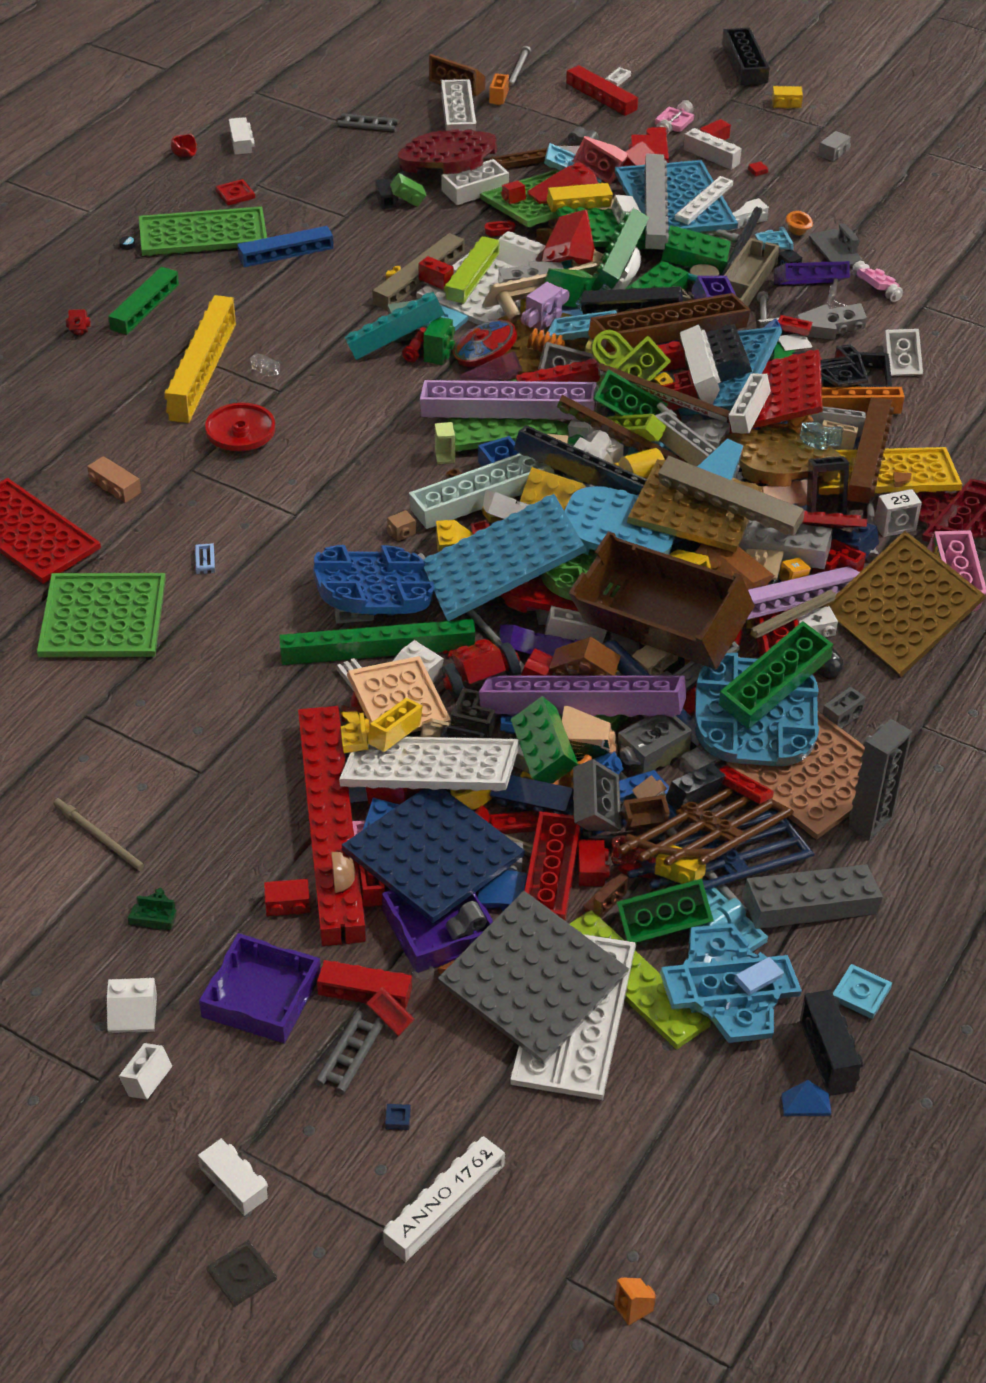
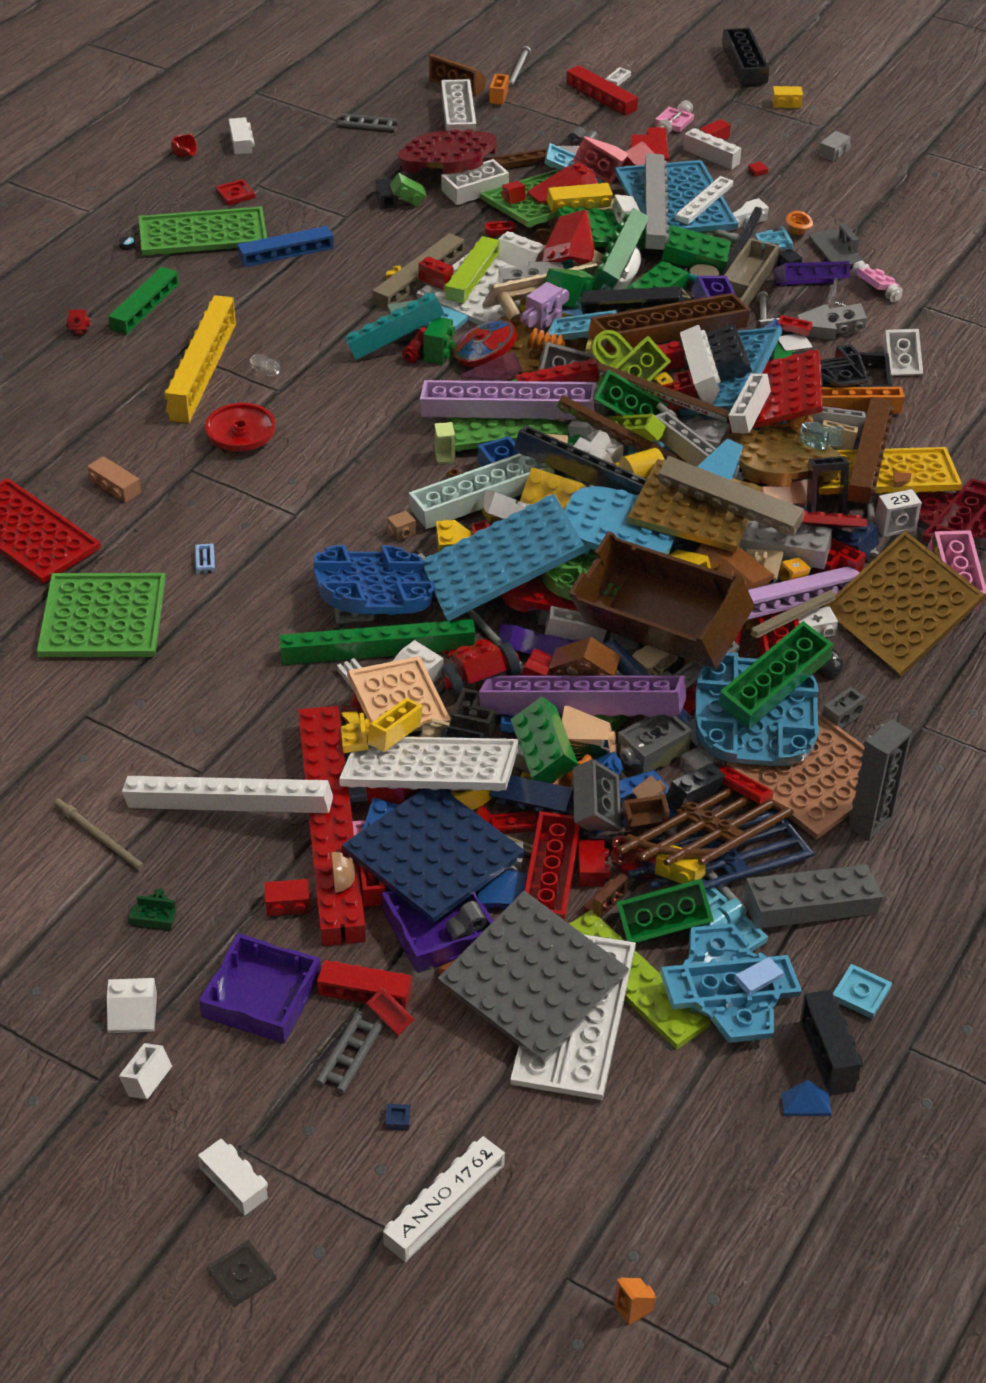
none -> white brick [122,776,333,813]

